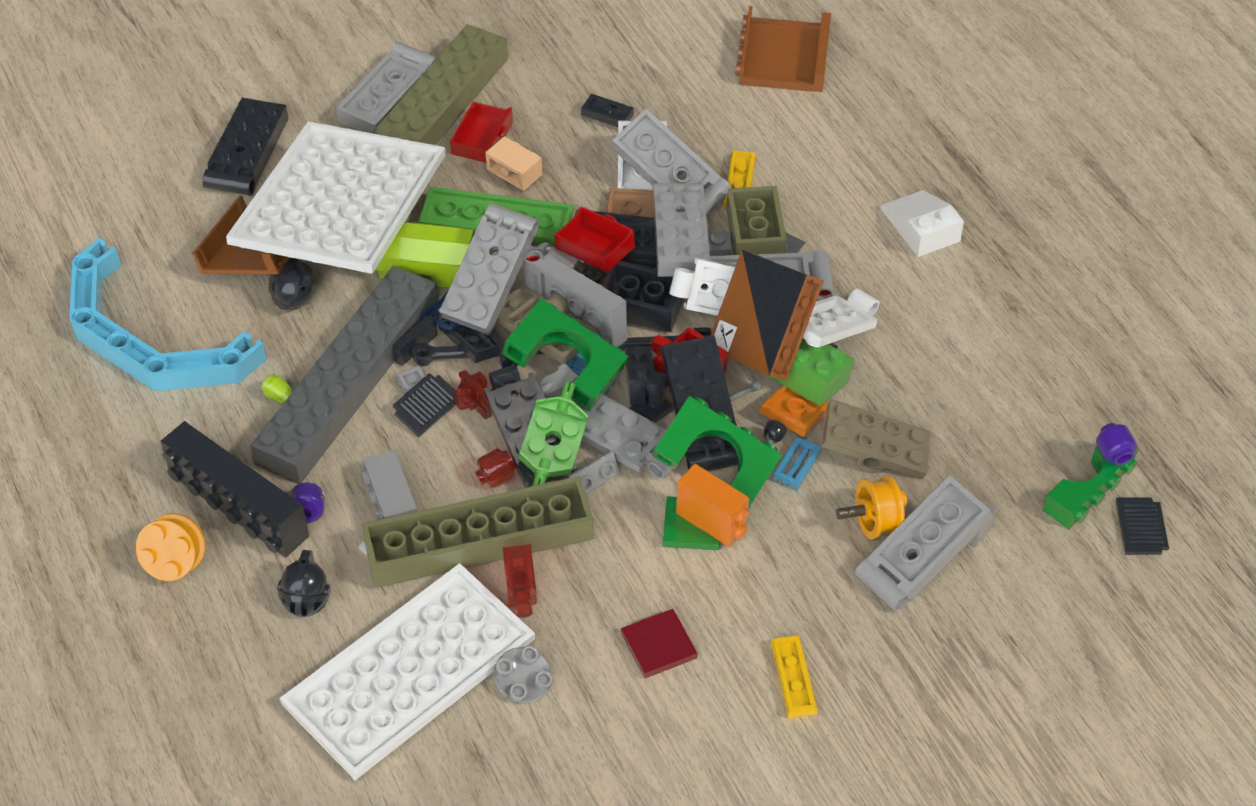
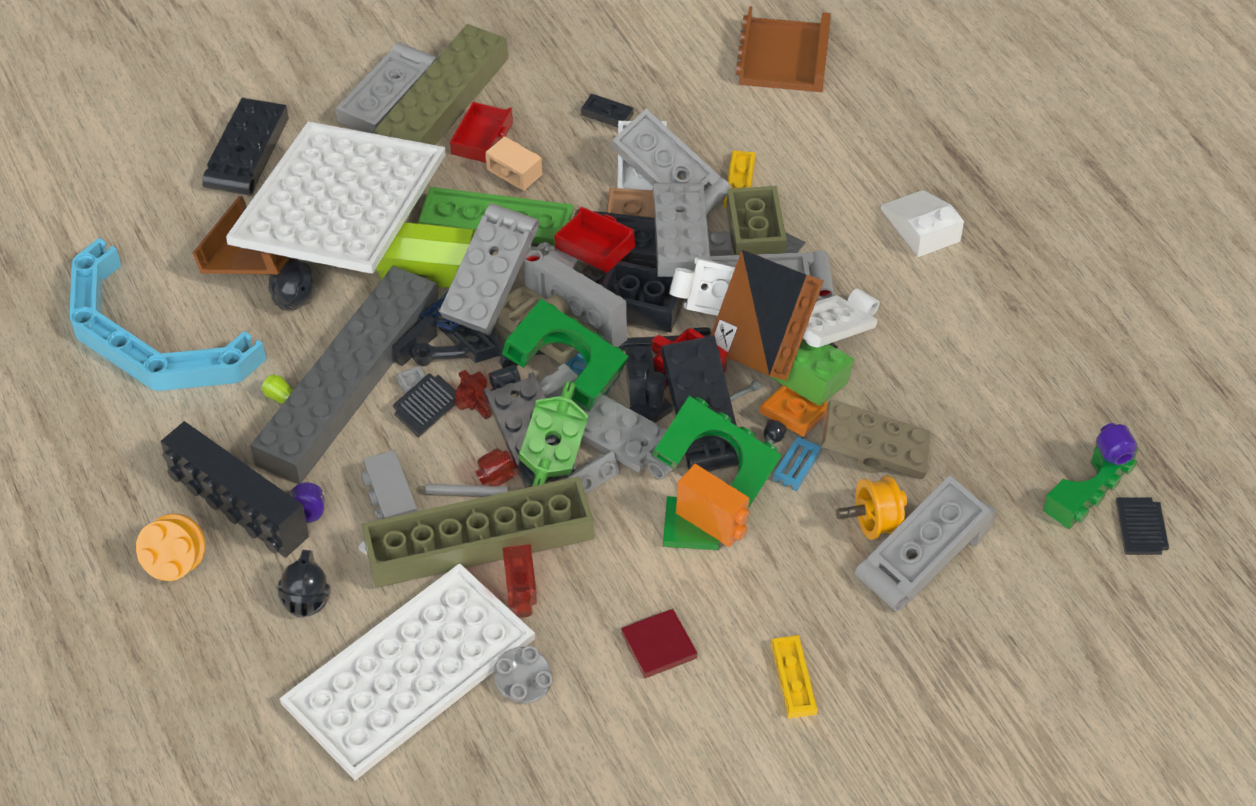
none -> light grey bar [425,484,508,497]

